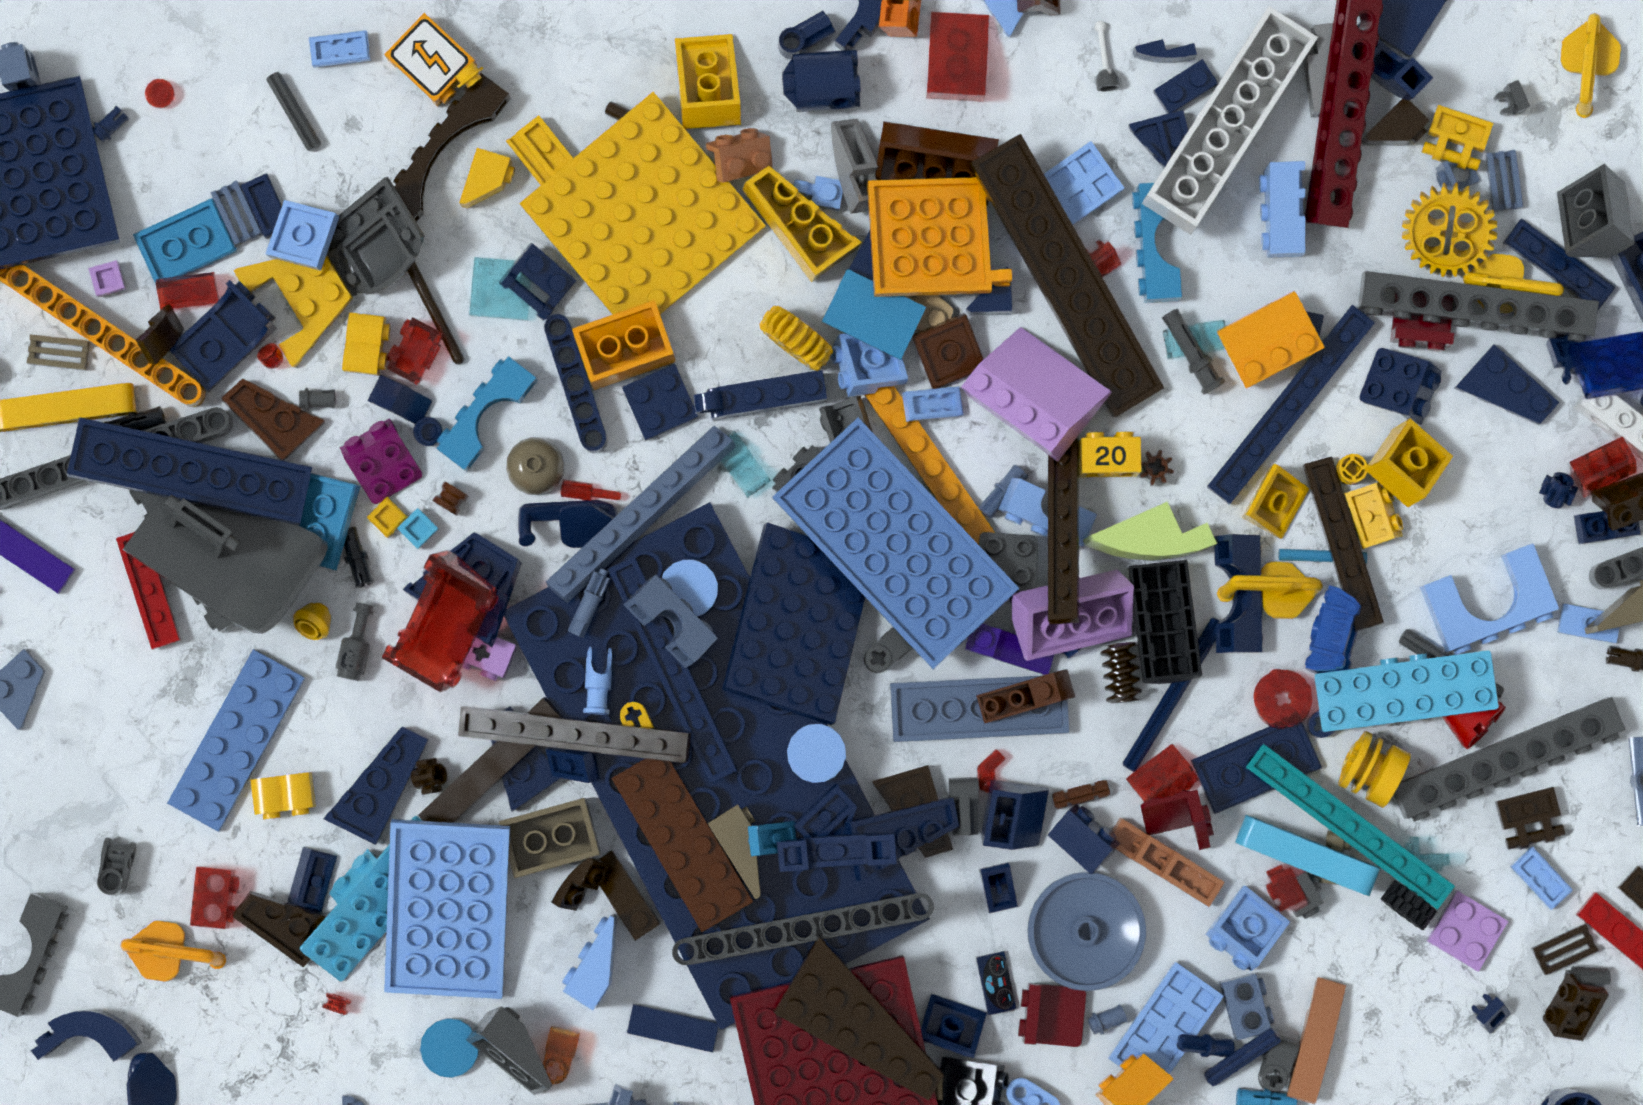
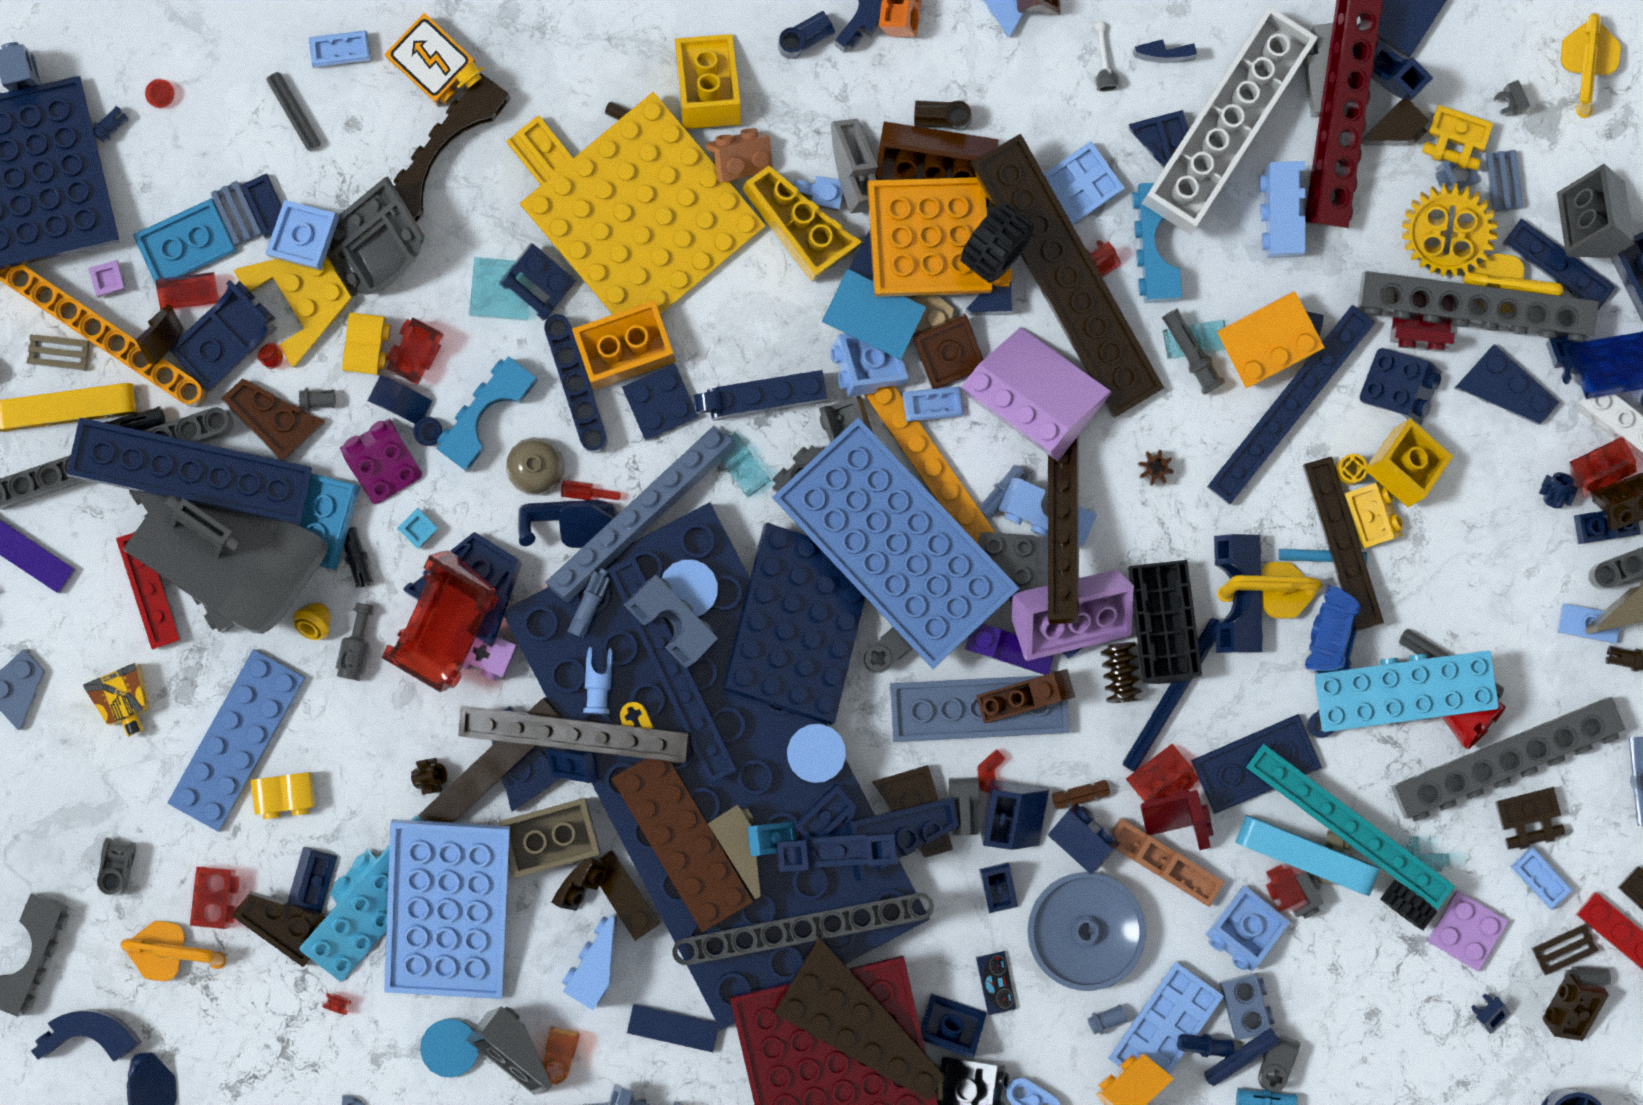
dark blue wing [323,726,429,845] -> none
yellow tile [367,497,408,538] -> none
dark brown piece [407,261,464,365] -> none
reddish brown wheel [432,481,469,516] -> none
yellow slope [459,148,515,209] -> none
yellow gear [759,305,833,371] -> none
dark blue cylinder [782,50,861,112] -> none
clear red slope [926,12,989,102] -> none
dark red bracket [1018,983,1086,1047] -> none
yellow brick [1079,432,1141,478] -> none
yellowish green slope [1083,501,1217,561] -> none
dark blue plate [1153,59,1218,114] -> none
yellow slope [1242,464,1310,539] -> none
clear red plate [1253,669,1312,729] -> none
nougat slope [1286,977,1346,1105] -> none
yellow wheel [1338,731,1411,808] -> none
light blue arch [1420,543,1559,655] -> none
none -> torso [83,663,150,737]
none -> dark brown piece [914,100,972,131]
none -> black tyre [960,202,1034,283]

